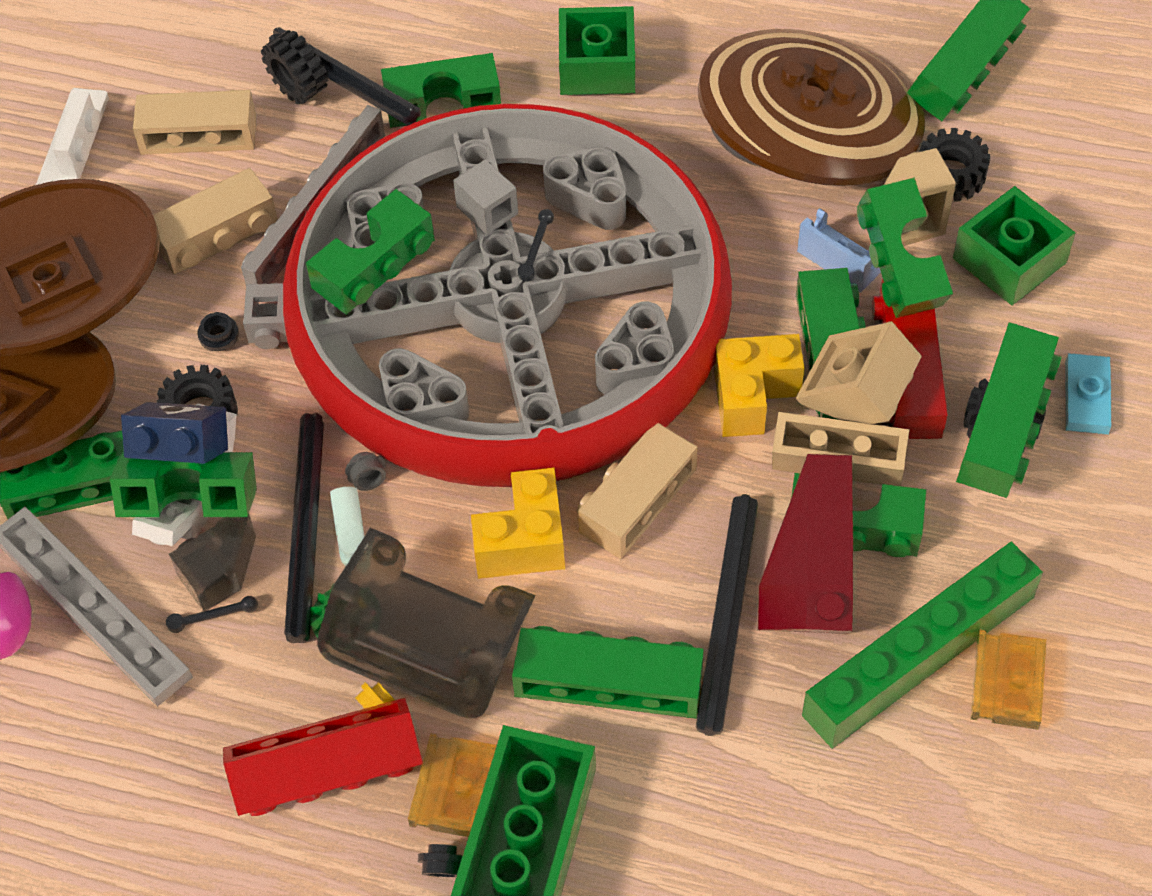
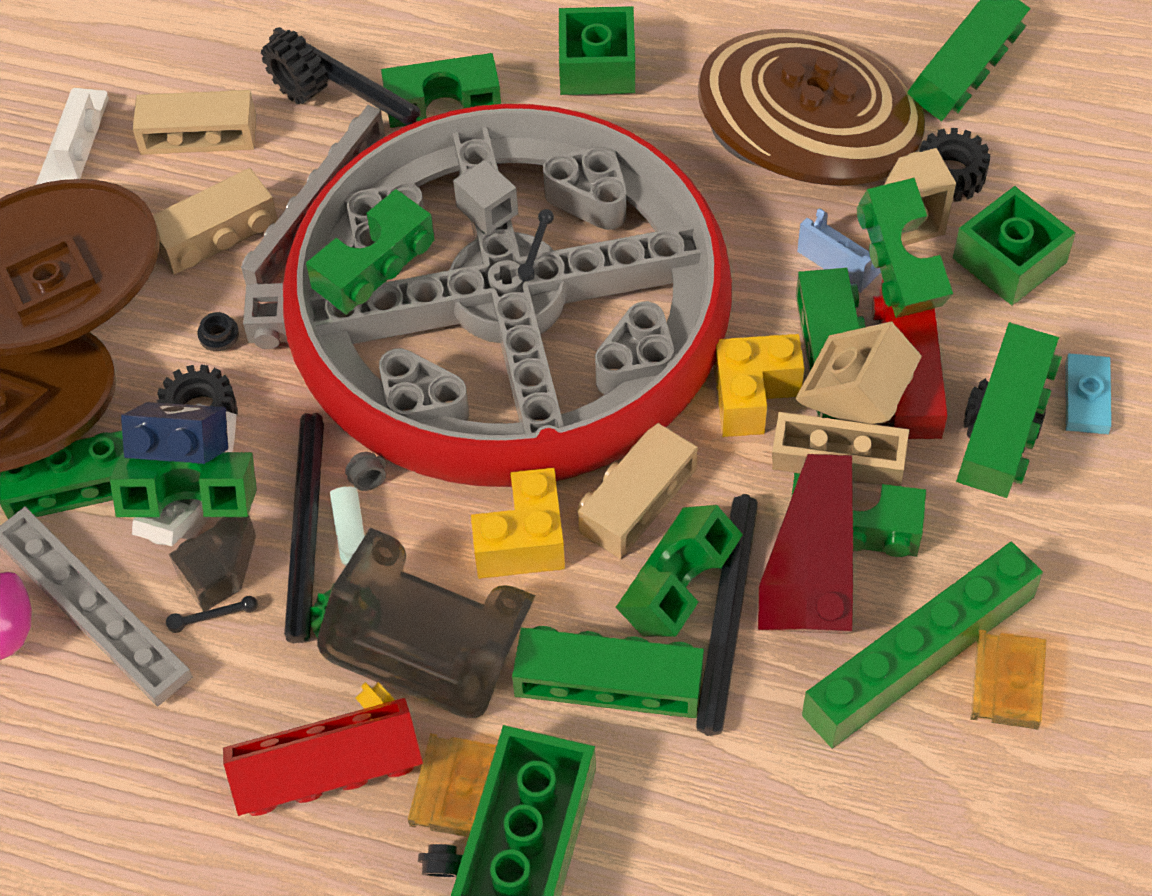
none -> green arch [615,505,743,637]

